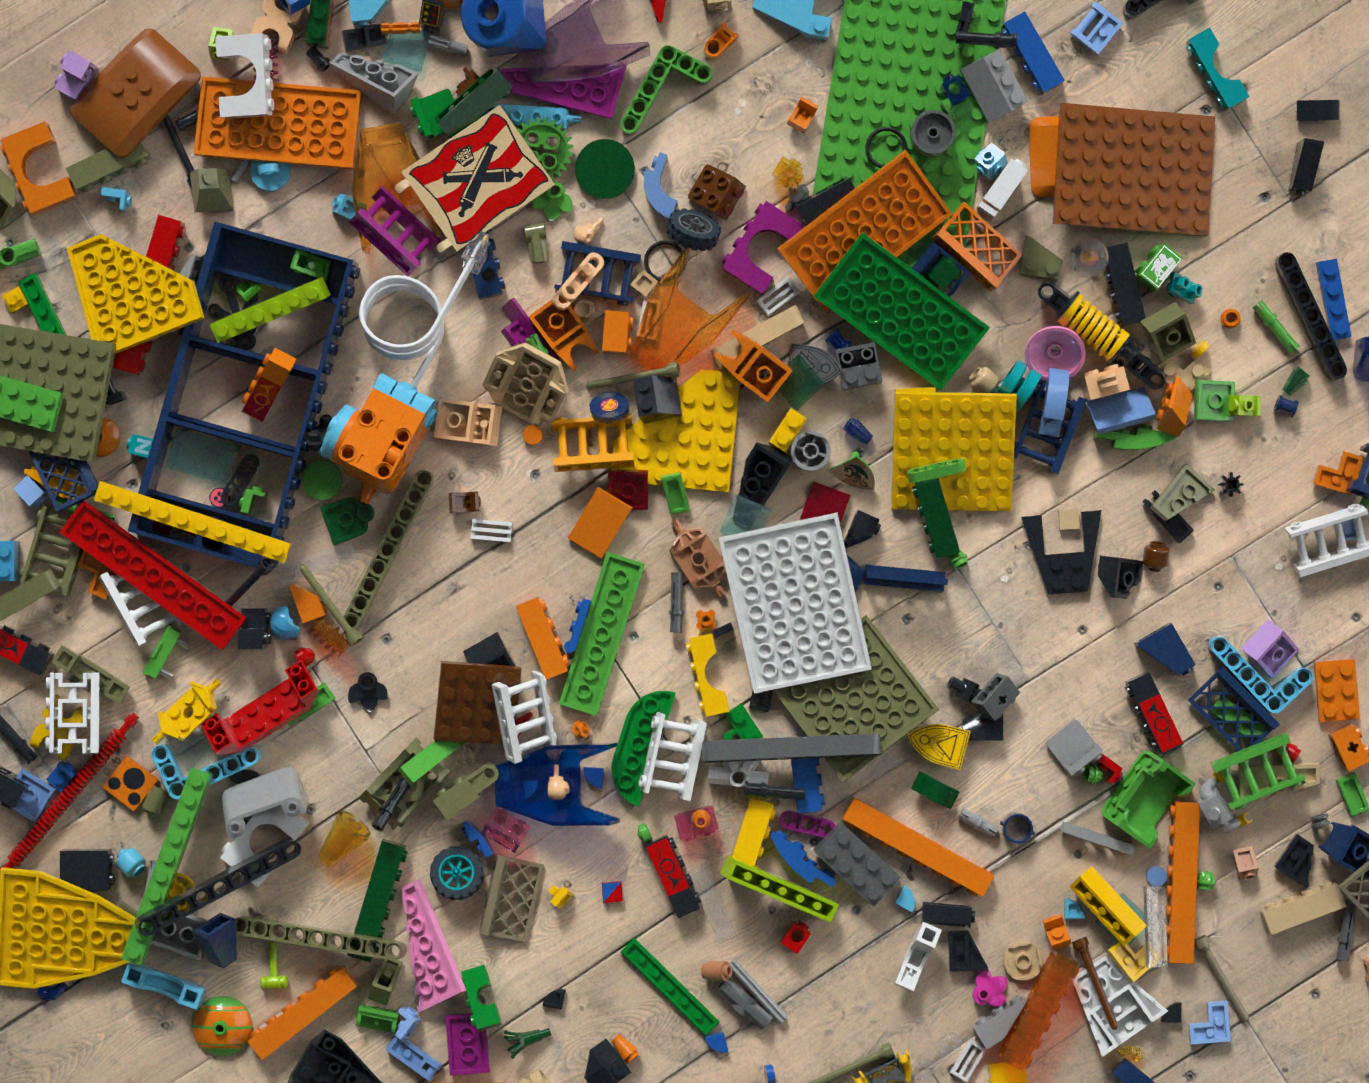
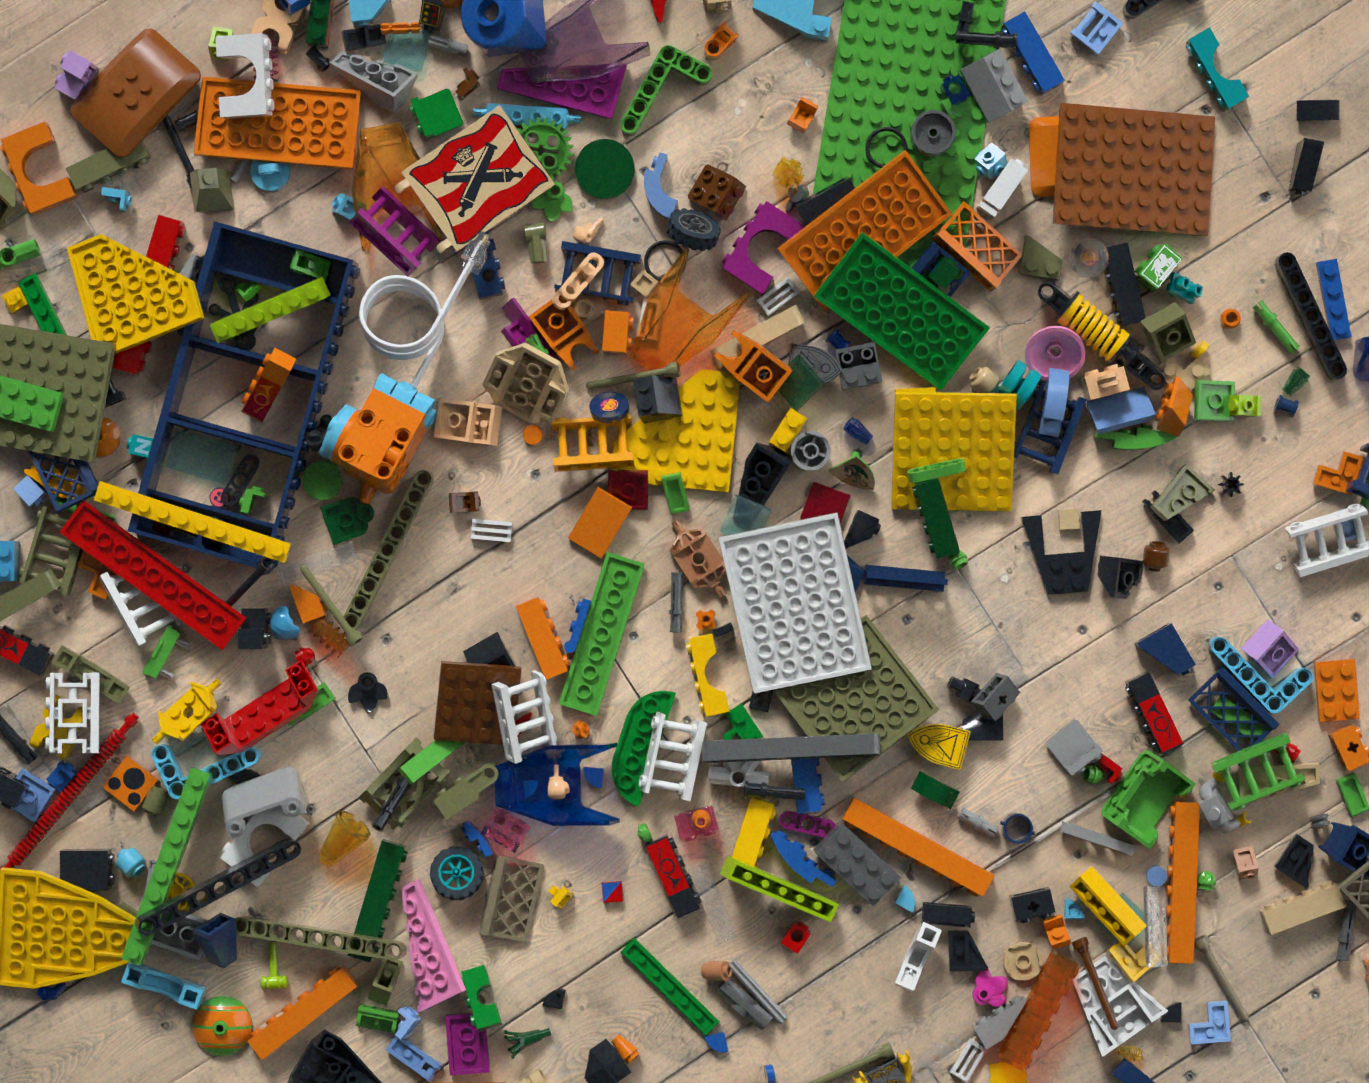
dark green brick [434,65,513,138] -> none
none -> black brick [1009,887,1055,923]

